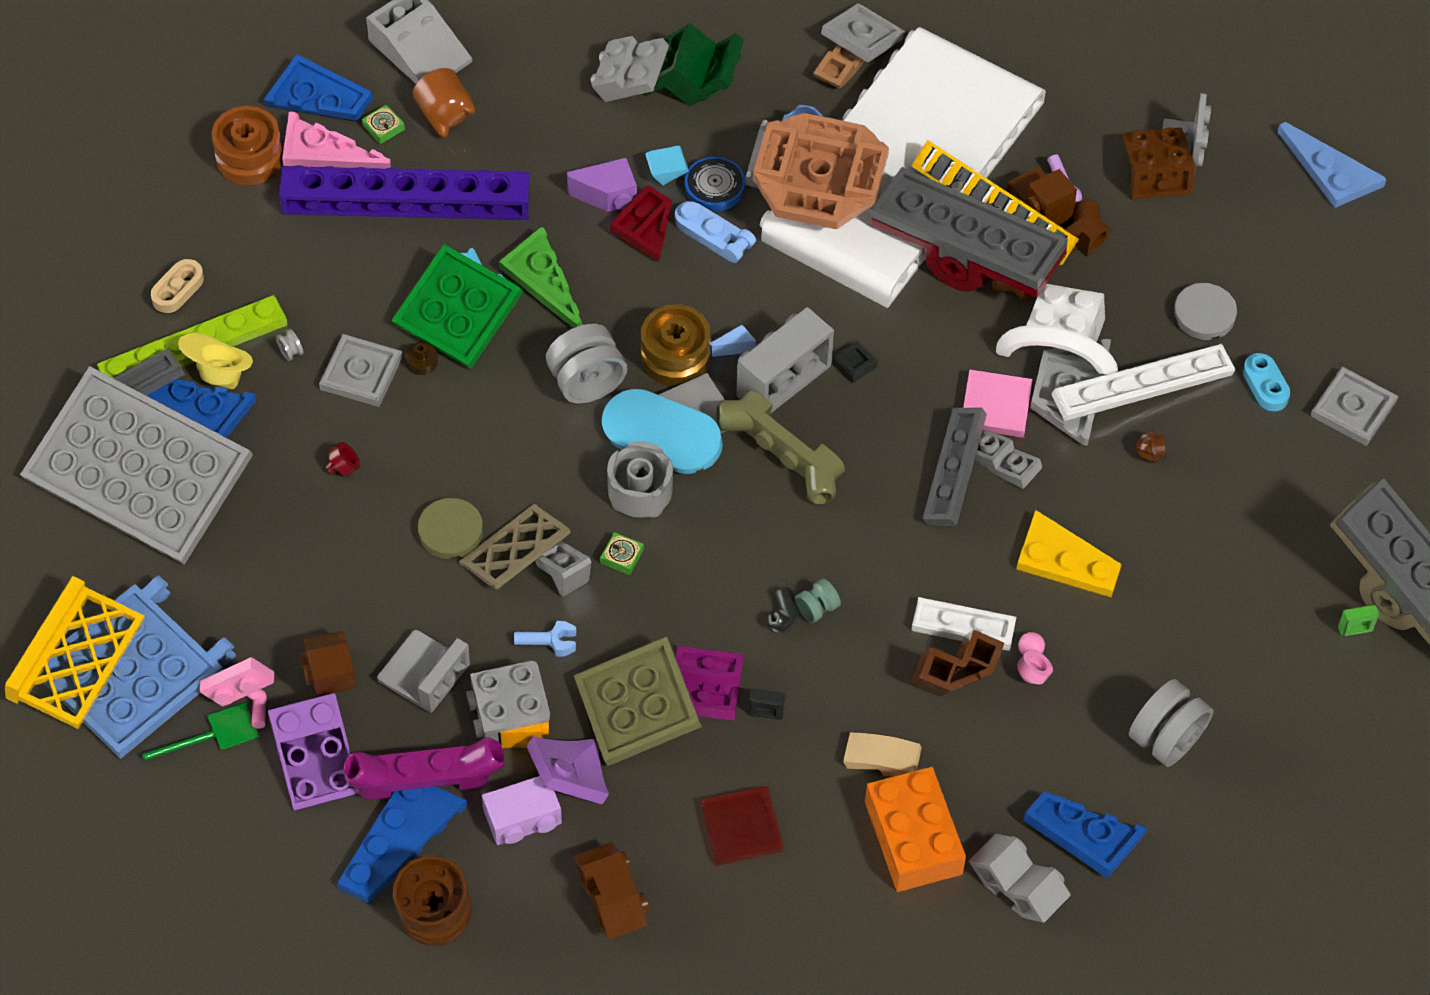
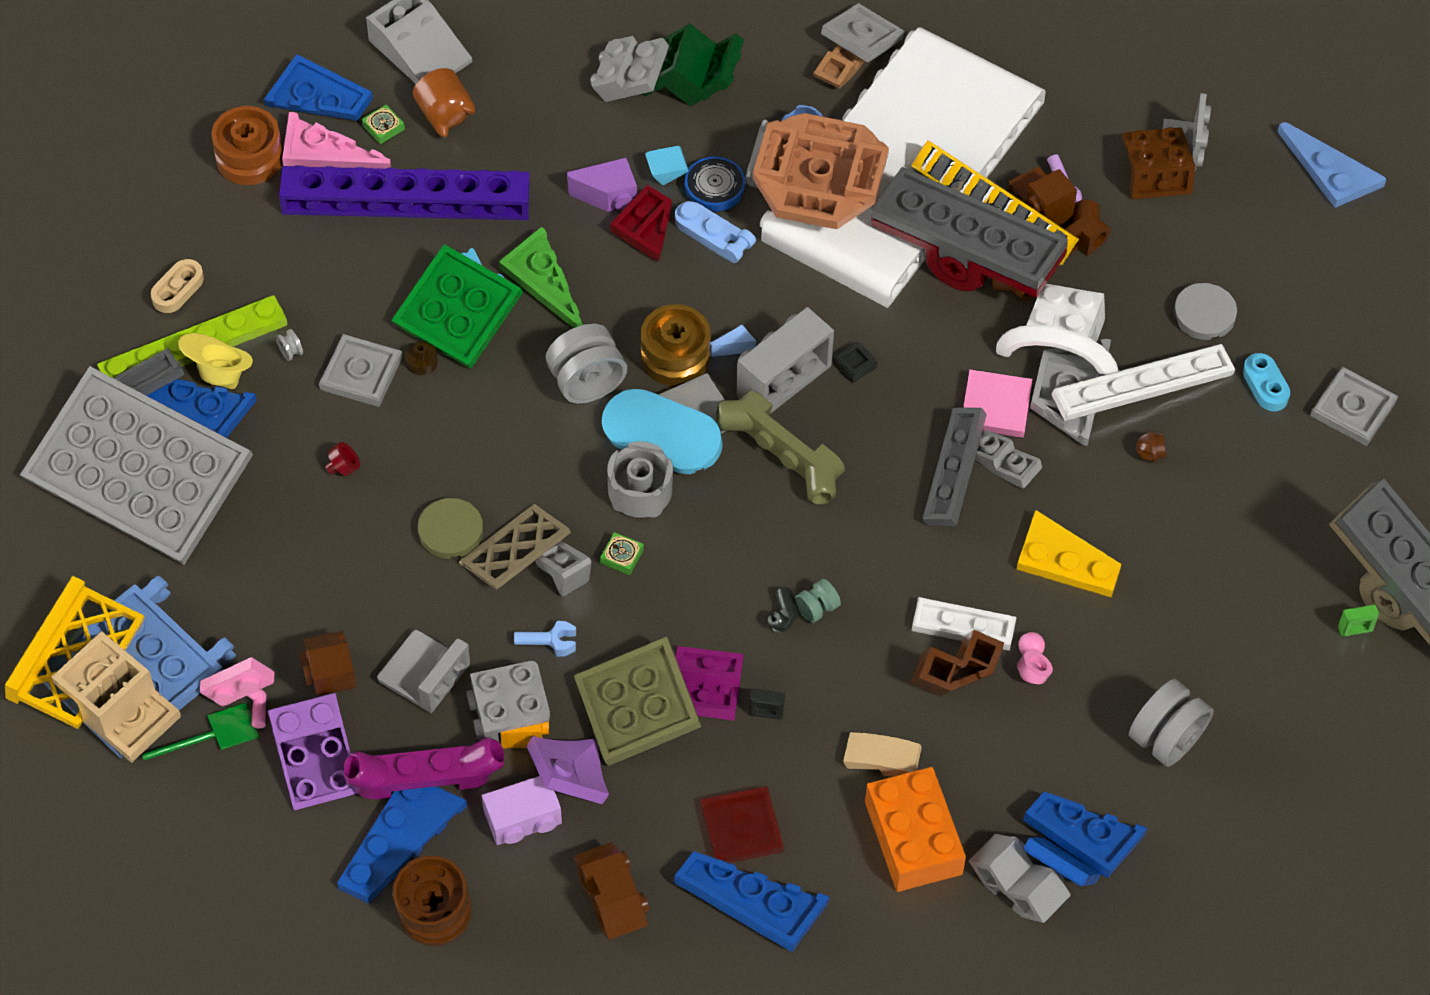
none -> tan bracket [52,631,181,763]
none -> blue wing [674,851,830,952]
none -> blue tile [1023,837,1101,886]

